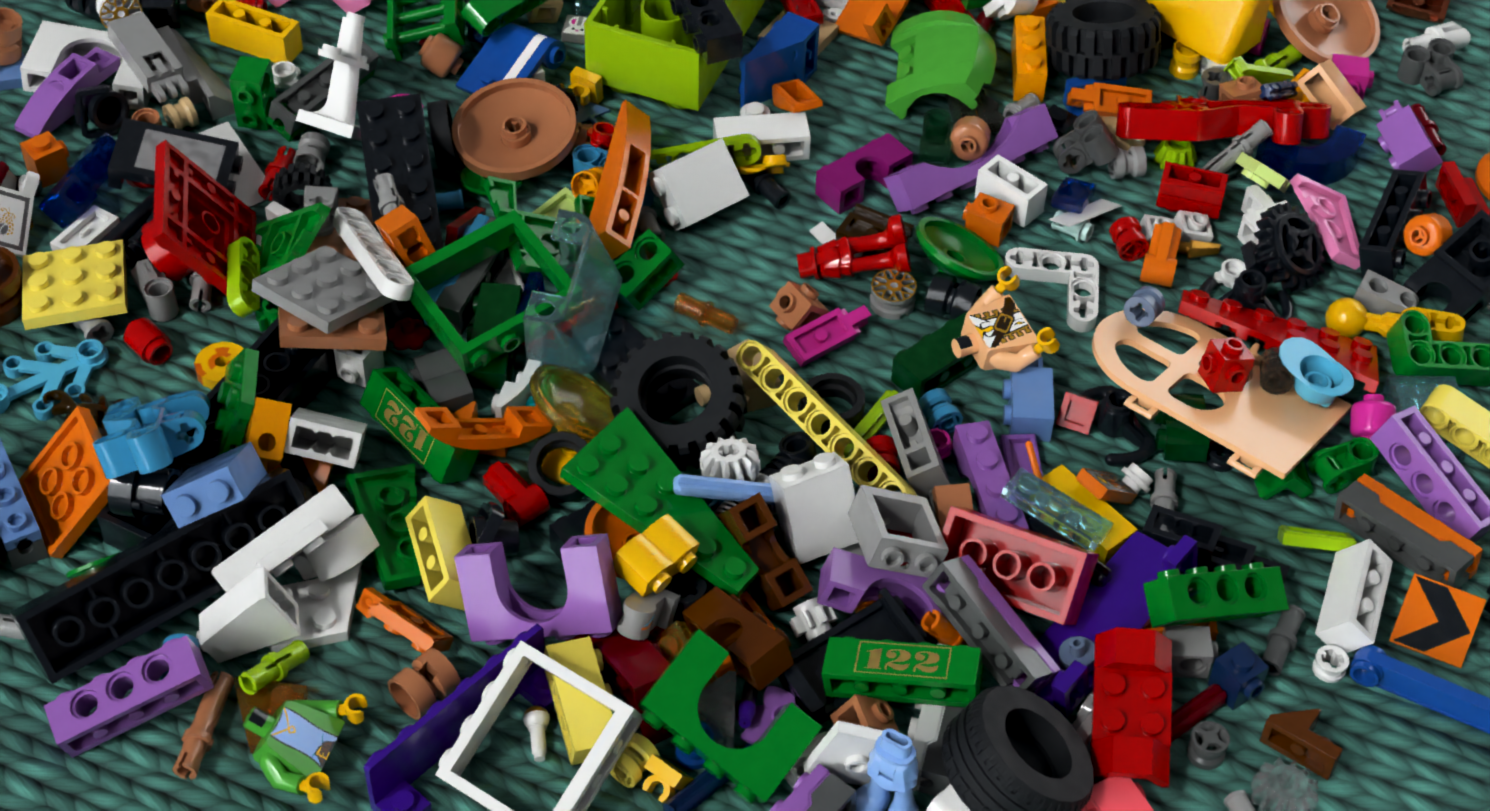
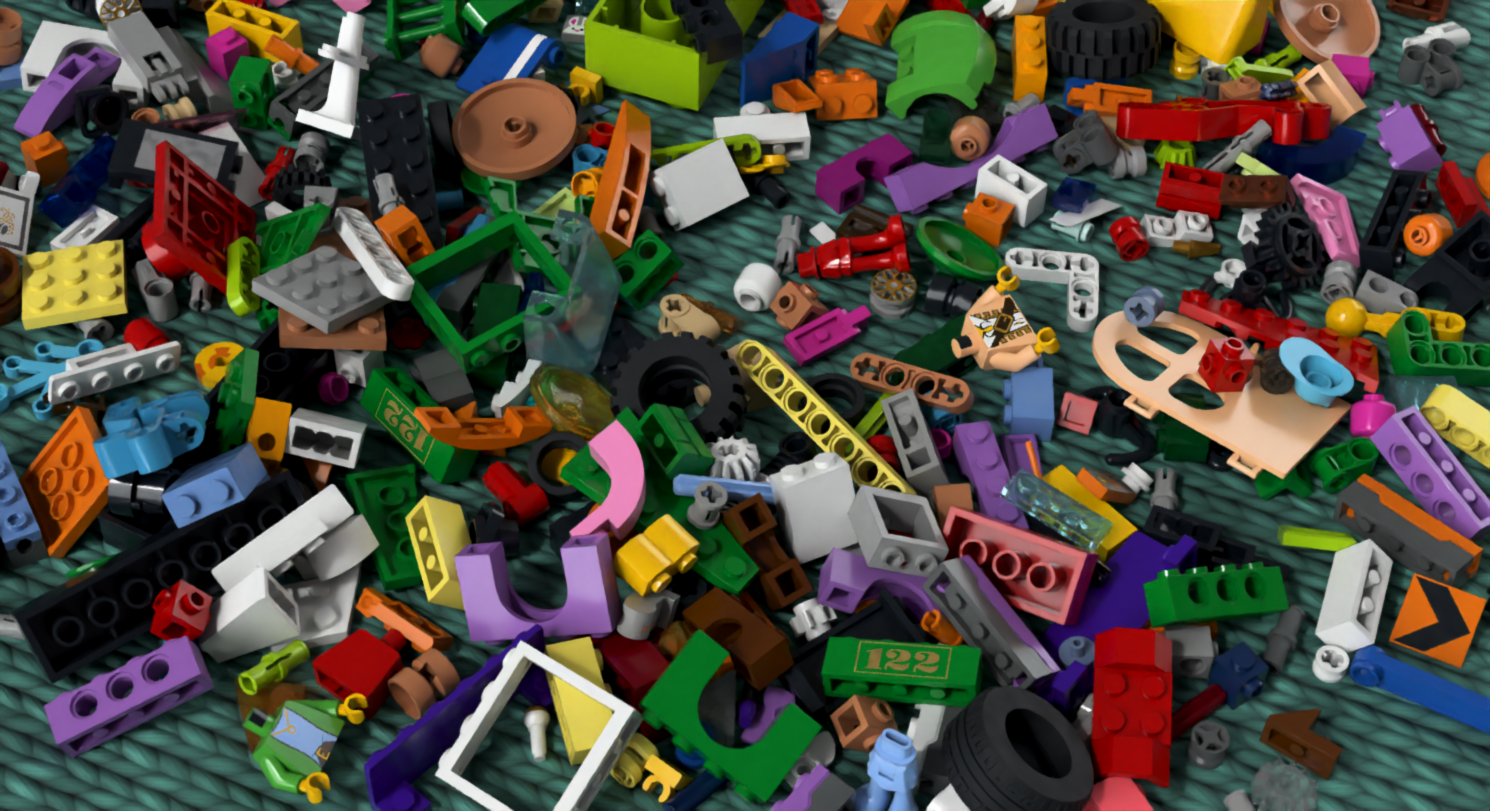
nougat pin [172,671,235,780] -> none
white plate [804,720,883,786] -> none
orange piece [1139,222,1182,288] -> none
none -> white bracket [48,341,181,405]
none -> red brick [150,579,212,641]
none -> clear pink piece [152,108,248,133]
none -> dark pink brick [205,26,250,82]
none -> orange pin [263,34,321,75]
none -> red torso [312,629,407,721]
none -> dark pink plate [317,372,349,406]
none -> bright pink arch [569,419,646,541]
none -> green brick [635,403,714,480]
none -> tan piece [658,294,721,342]
none -> light grey bush [687,481,728,530]
none -> white head [733,263,782,312]
none -> light grey pin [773,215,802,274]
none -> orange bracket [808,68,877,121]
none -> nougat beam [850,353,974,414]
none -> copper bracket [1218,175,1296,209]
none -> light grey wheel [1321,260,1358,304]

